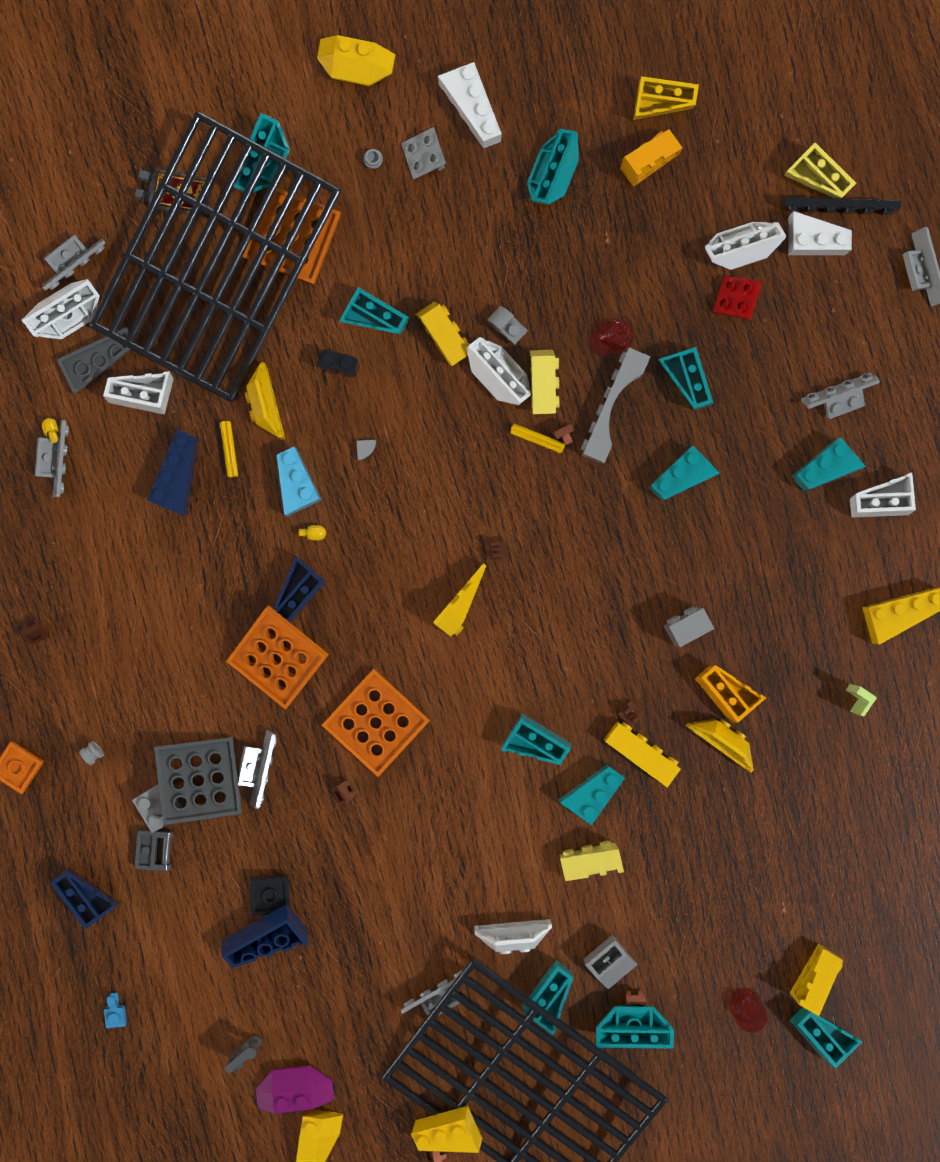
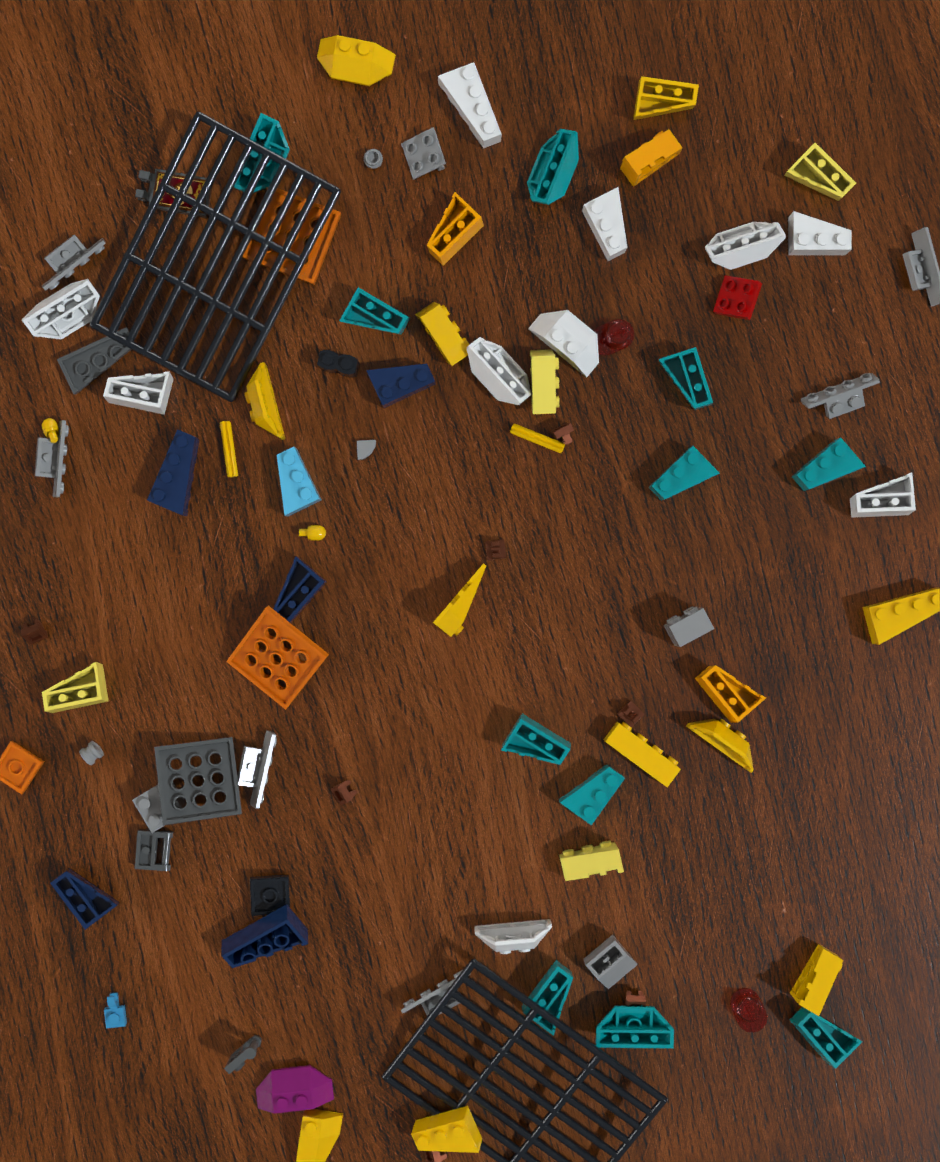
orange piece [322,669,430,777] -> none
light grey brick [486,306,528,346] -> none
light grey arch [581,348,650,464] -> none
black plate [781,197,901,215] -> none
yellowish green panel [846,684,877,717] -> none
none -> light yellow wedge [42,662,109,713]
none -> dark blue wedge [366,364,436,408]
none -> light orange wedge [427,192,484,266]
none -> white wedge [528,310,599,378]
none -> white wedge [582,187,627,261]

